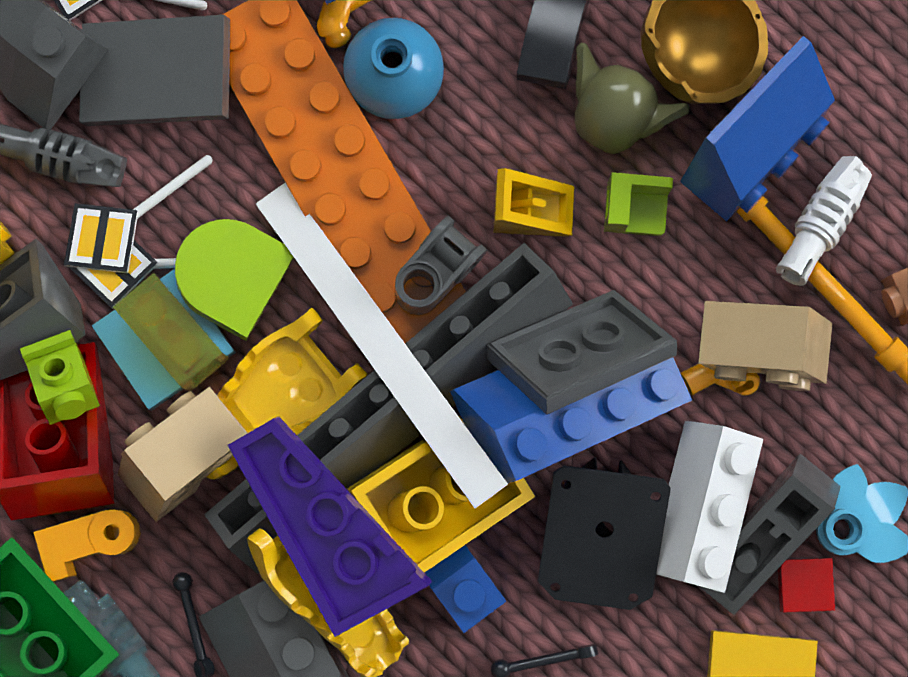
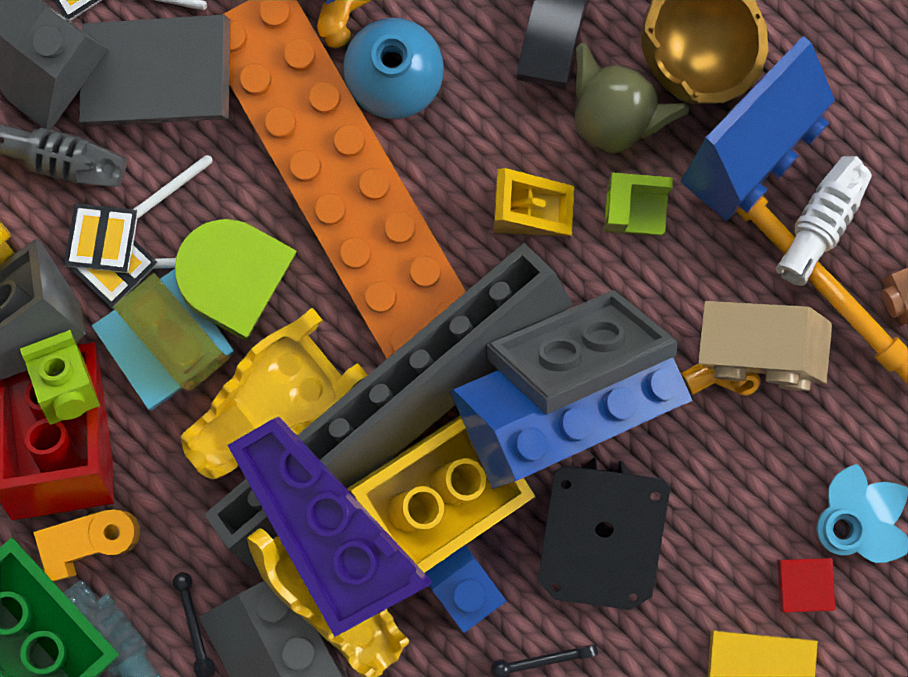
tan brick [117,387,247,522] -> none
white sticker [256,183,508,508] -> none
dark grey piece [395,215,488,315] -> none
white brick [656,421,763,593] -> none
dark grey slope [699,454,841,615] -> none

